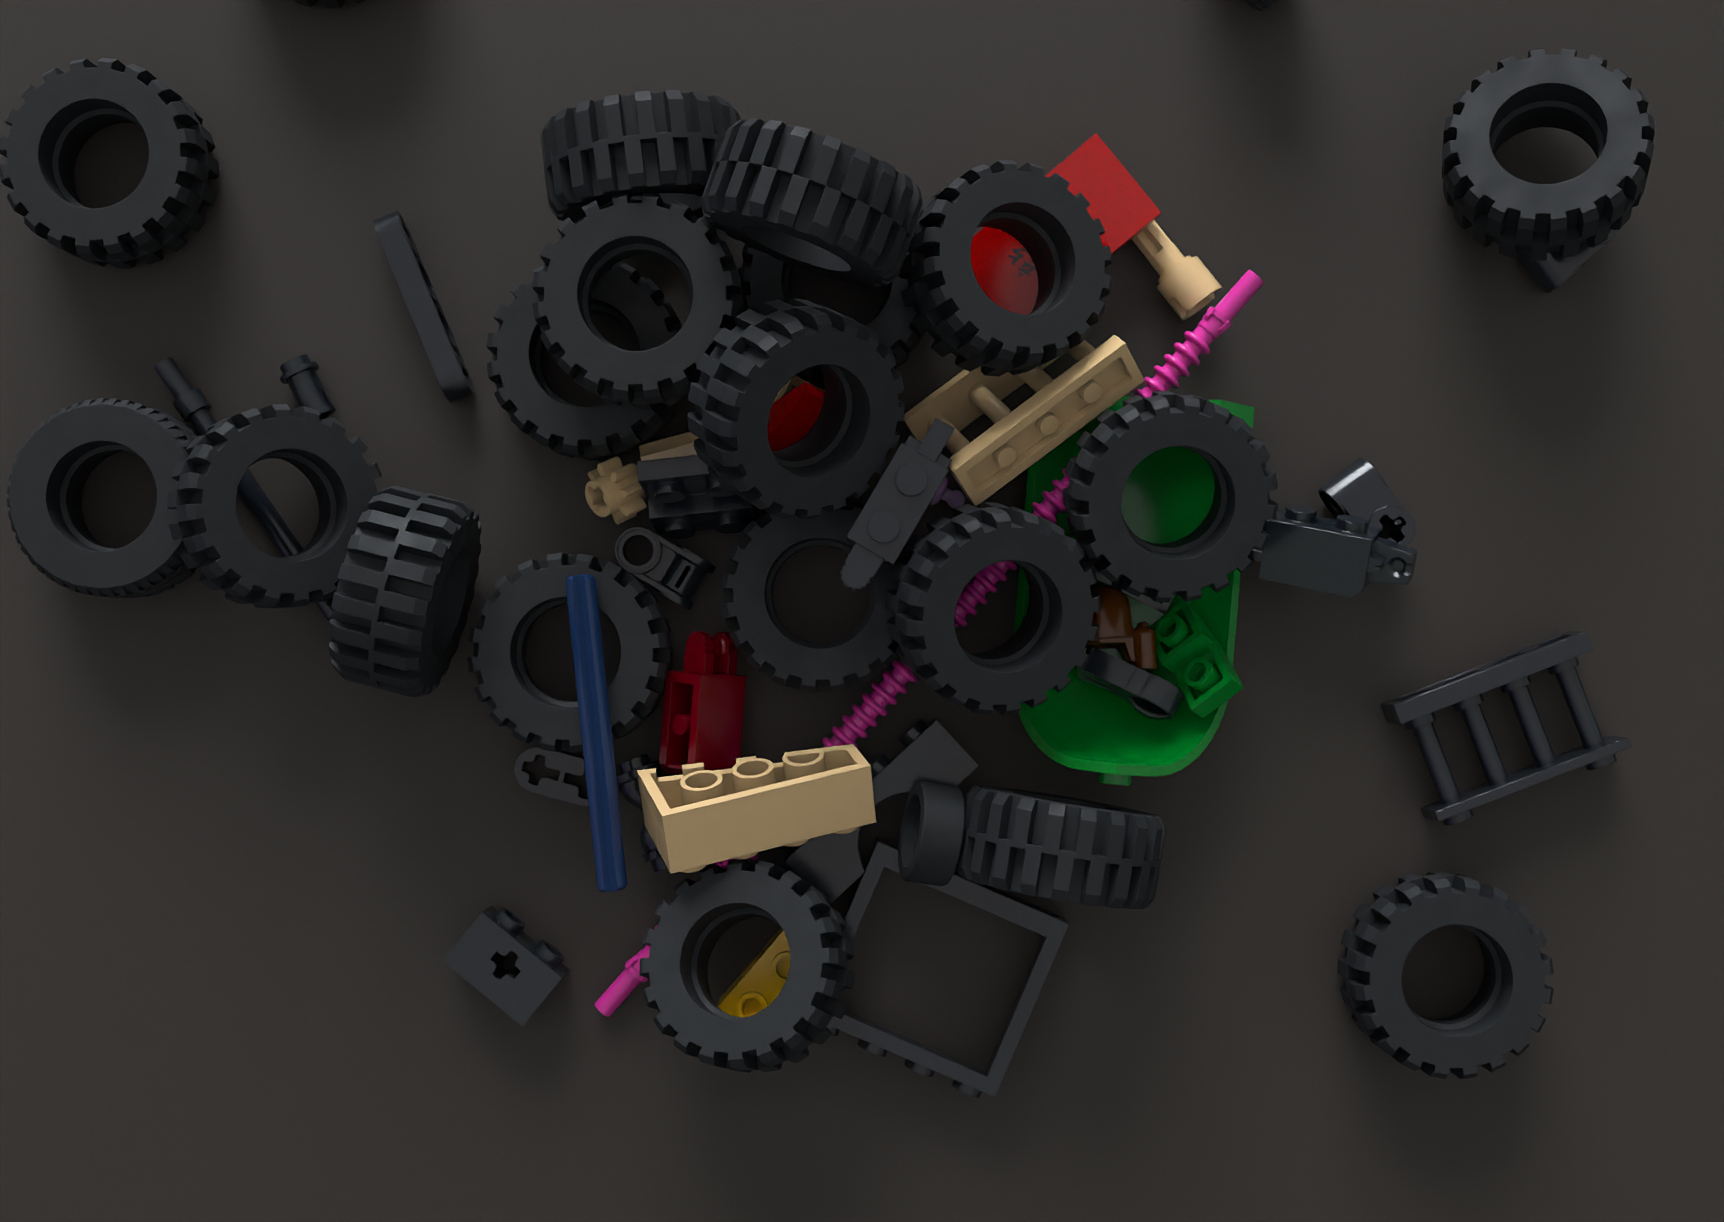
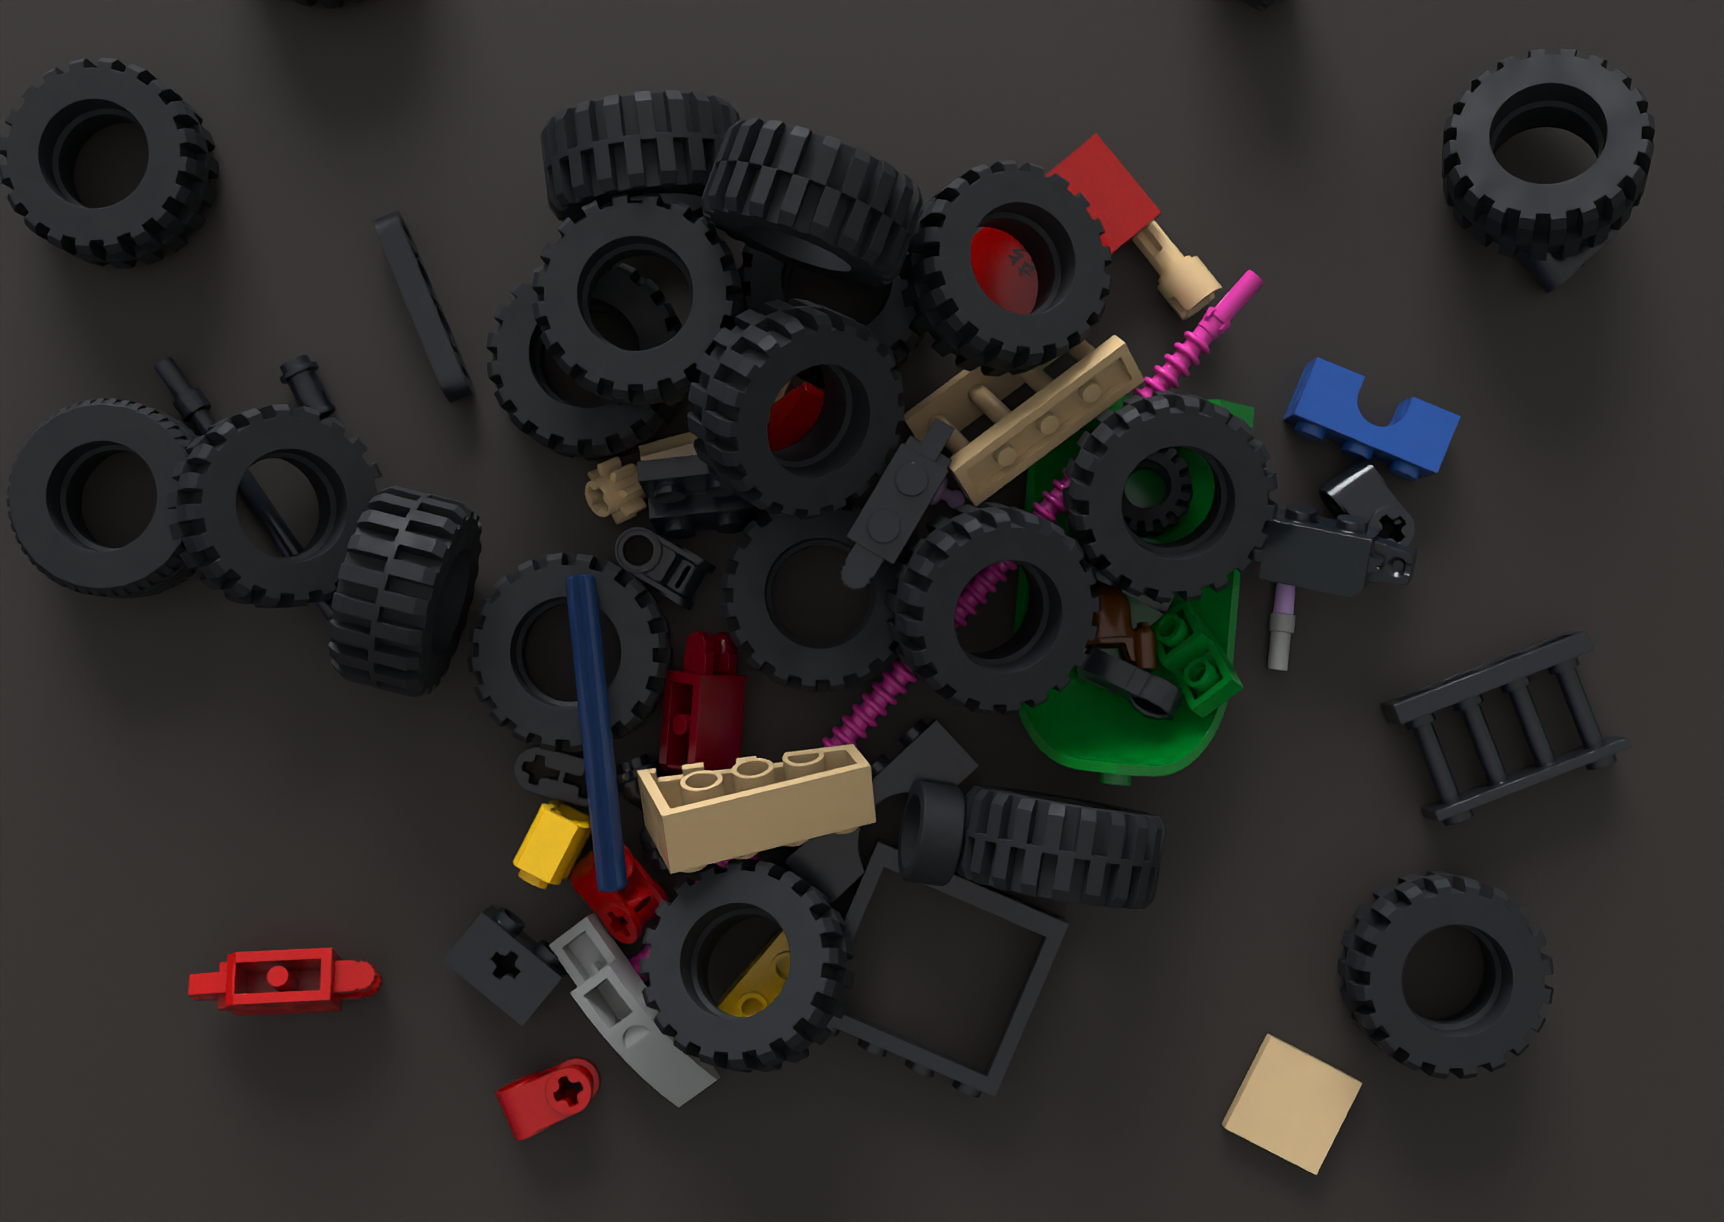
none -> red hinge [188,948,383,1016]
none -> red piece [495,1057,601,1141]
none -> yellow brick [513,800,591,889]
none -> light grey slope [549,912,720,1107]
none -> red piece [570,844,669,944]
none -> black tyre [1121,447,1192,537]
none -> tan tile [1222,1033,1363,1175]
none -> light grey piece [1267,583,1296,671]
none -> blue arch [1283,357,1461,482]

